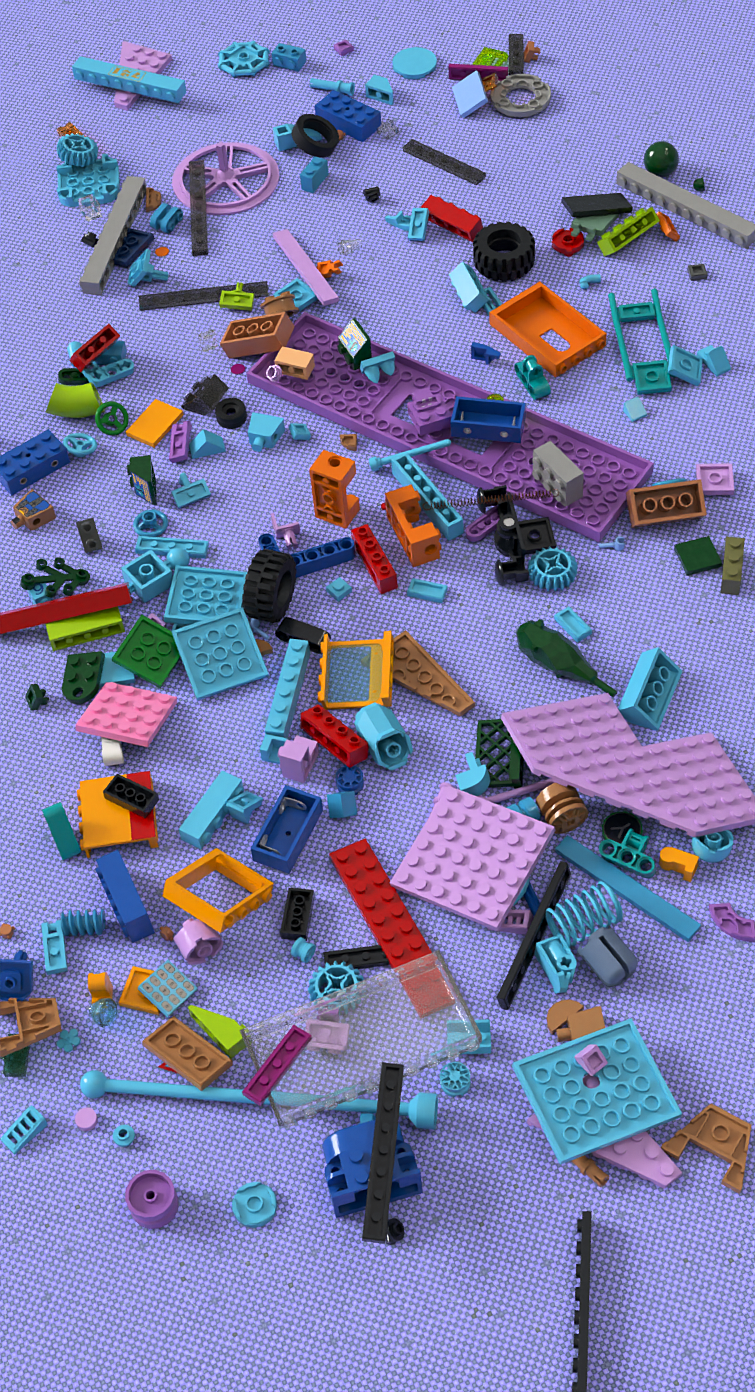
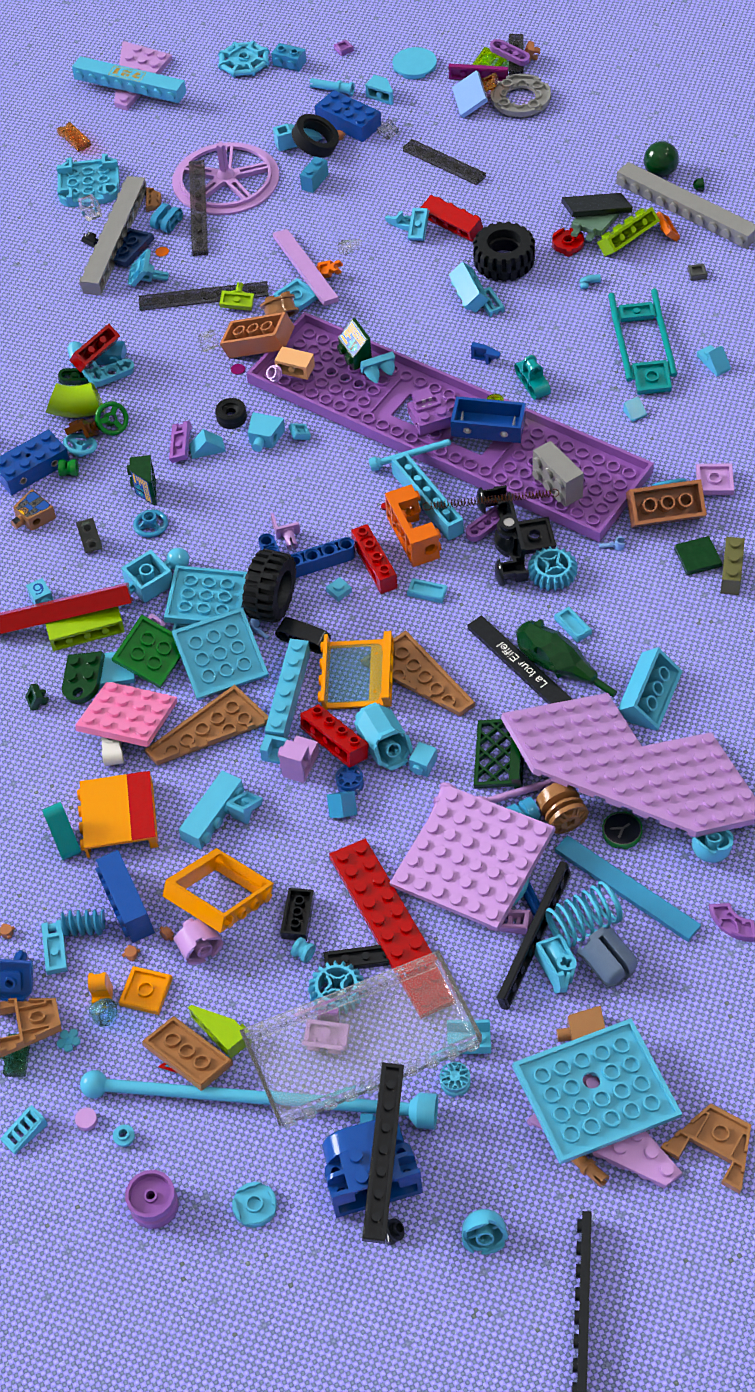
dark green plant [20,557,90,598] -> none
medium azure gear [56,133,98,167] -> none
black piece [103,774,159,818] -> none
light orange tile [126,399,184,448] -> none
medium azure tile [135,536,209,559] -> none
tile [138,960,198,1018] -> none
medium azure plate [171,473,211,509] -> none
clear smoke slope [181,374,229,415] -> none
magenta tile [242,1024,312,1106] -> none
blue piece [250,785,323,874] -> none
medium nougat tile [255,639,273,656] -> none
orange plate [309,450,360,529] -> none
medium nougat tile [340,434,357,451] -> none
black plate [363,186,381,202] -> none
medium azure brick [455,752,490,796] -> none
orange panel [489,281,607,378] -> none
medium nougat tile [546,999,584,1035] -> none
lavender slope [574,1044,608,1076] -> none
teal piece [599,828,657,878] -> none
light orange leg [659,847,699,882] -> none
medium azure tile [668,345,703,386] -> none
none -> green wheel [58,459,79,476]
none -> reddish brown bracket [64,418,100,438]
none -> nougat piece [122,945,140,962]
none -> medium nougat wing [145,685,268,766]
none -> medium azure brick [409,742,437,777]
none -> medium azure cylinder [461,1209,508,1255]
none -> black tile [467,615,573,704]
none -> medium lavender plate [490,39,530,66]

